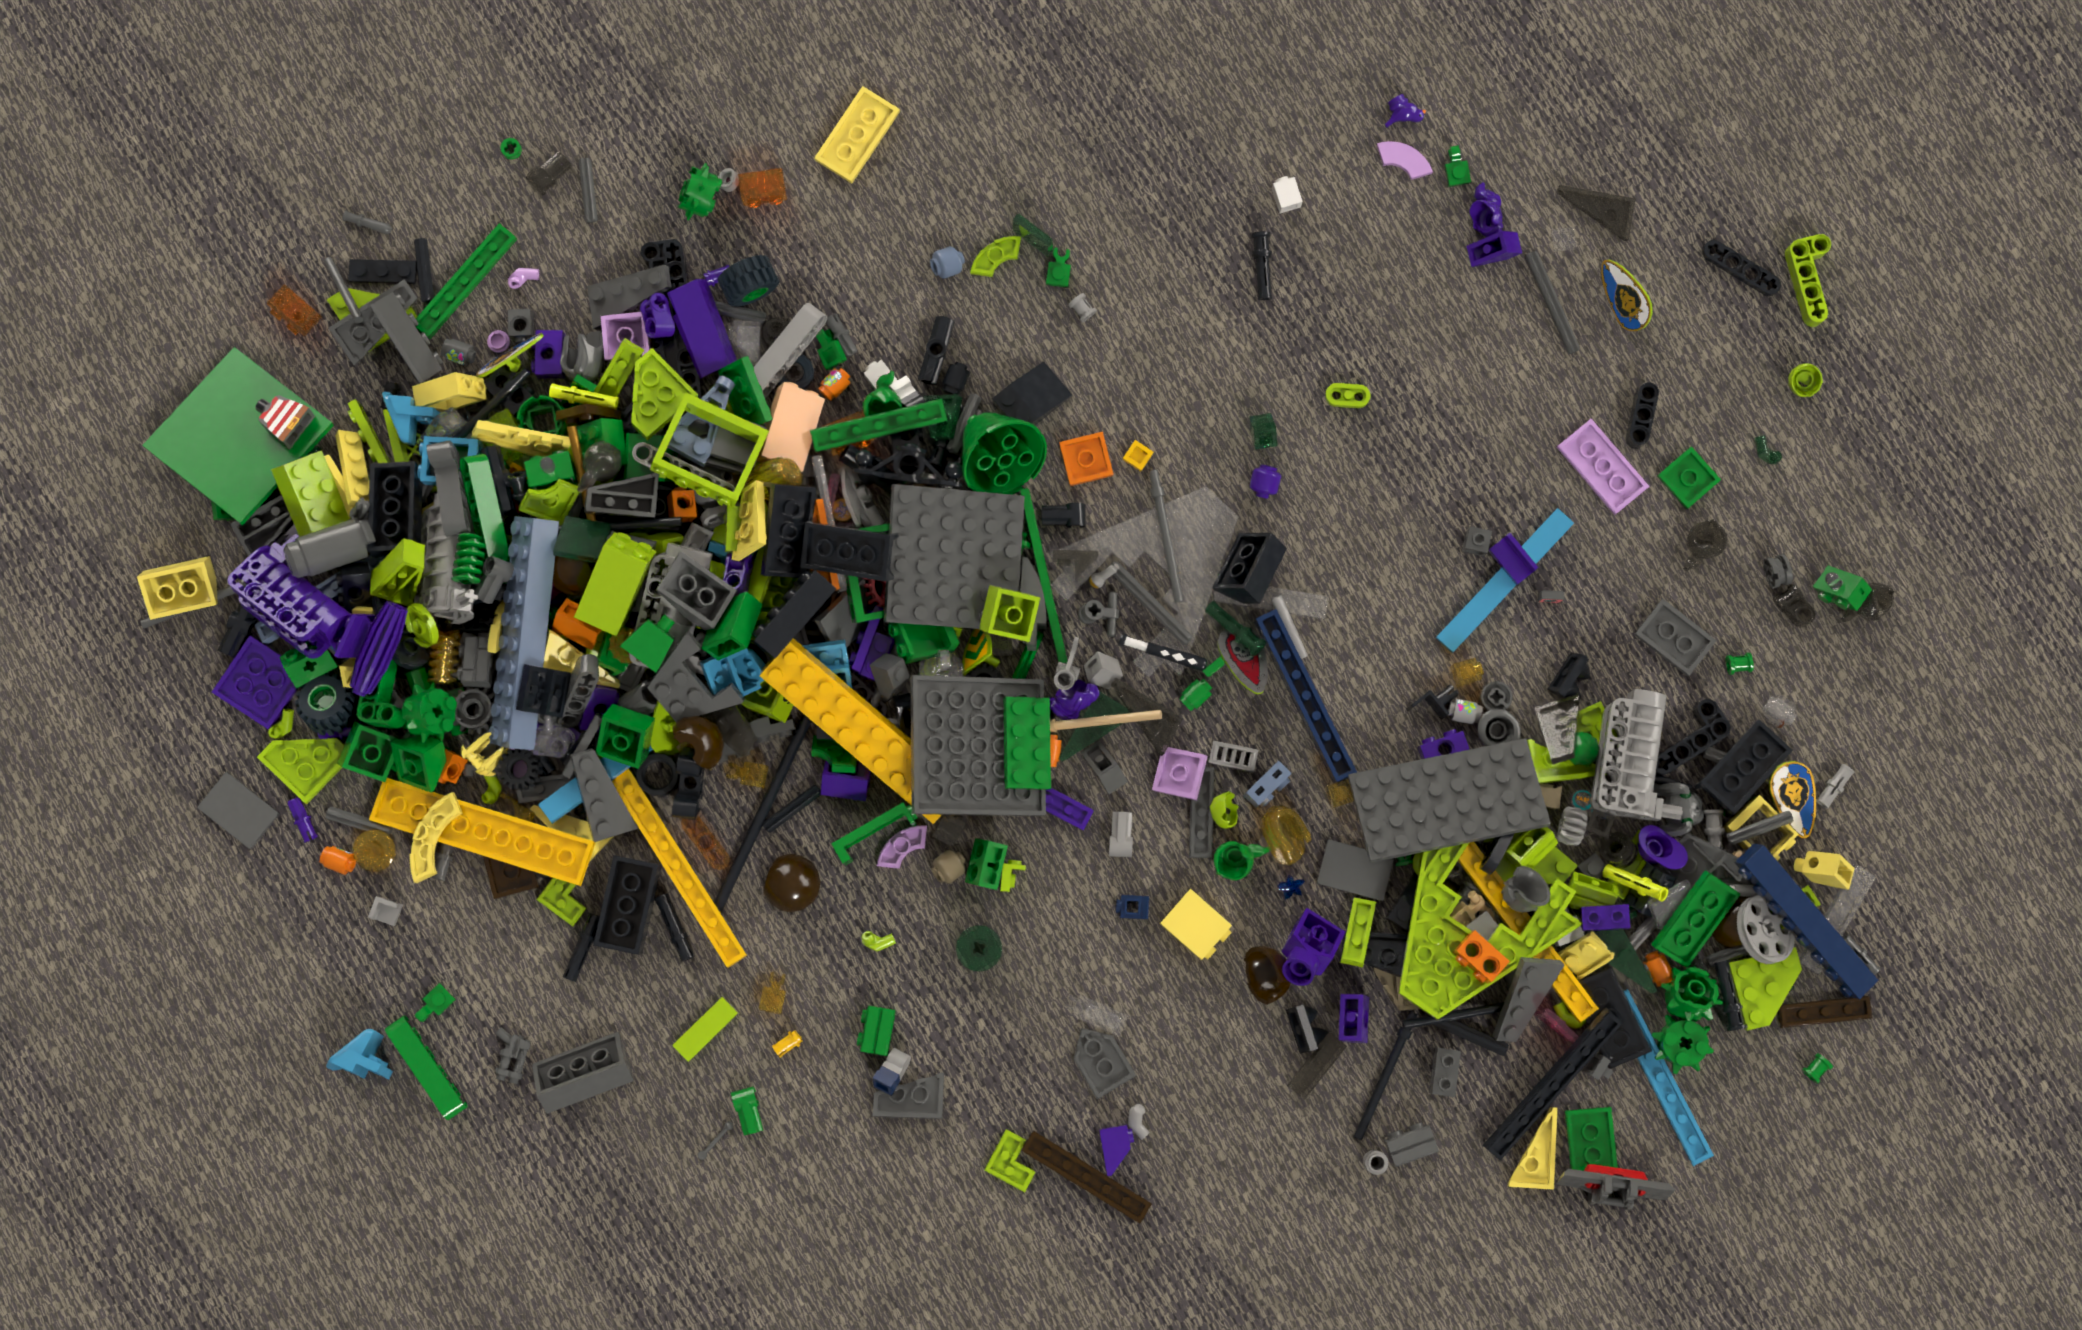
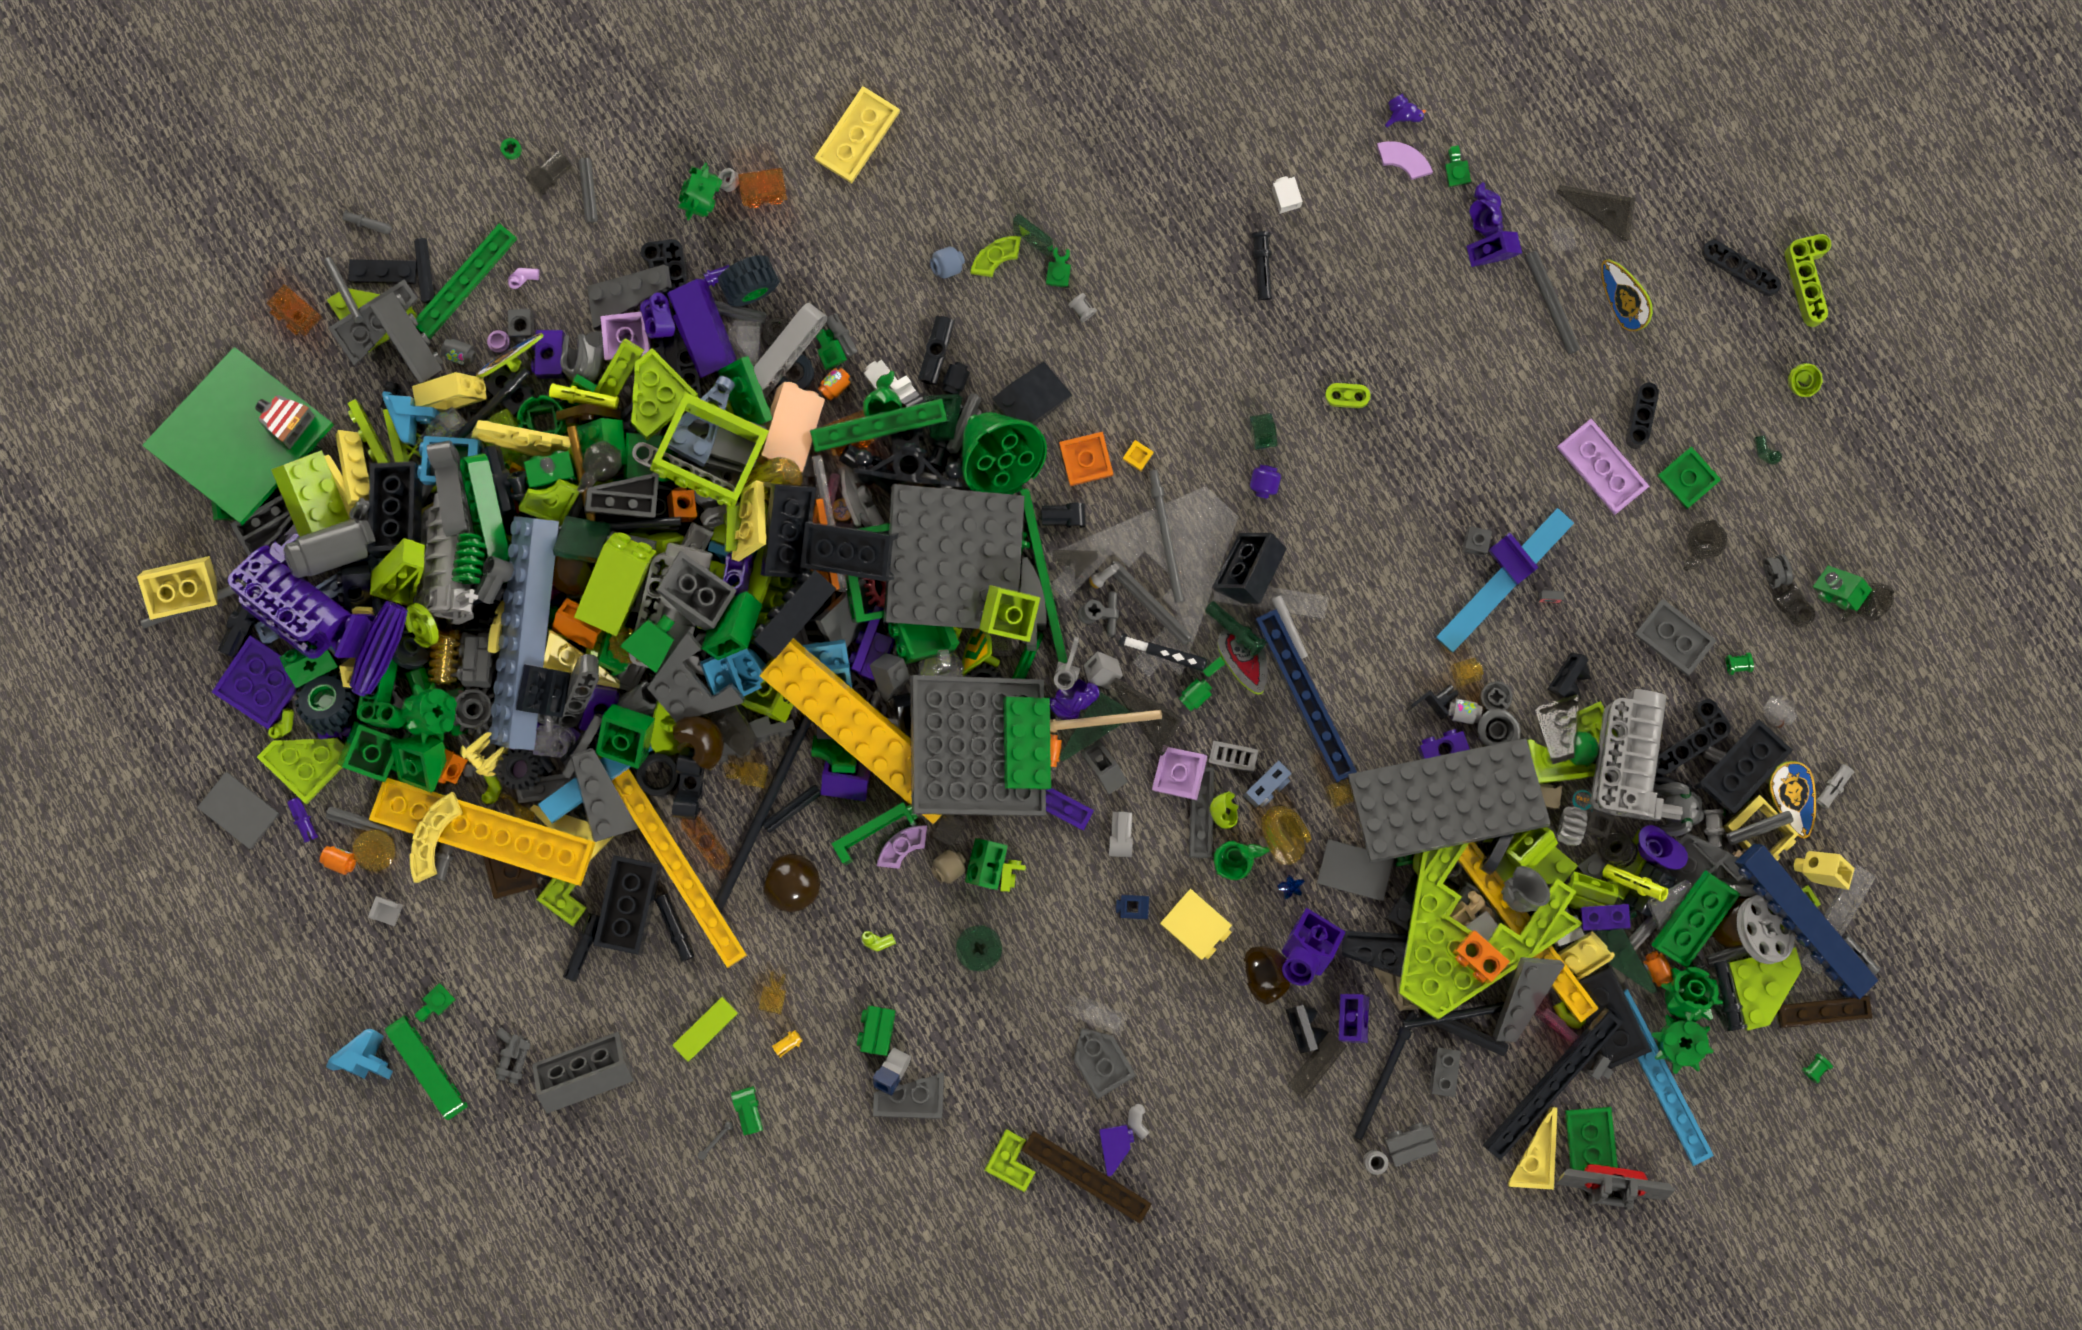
lime tile [1340,897,1376,968] -> none

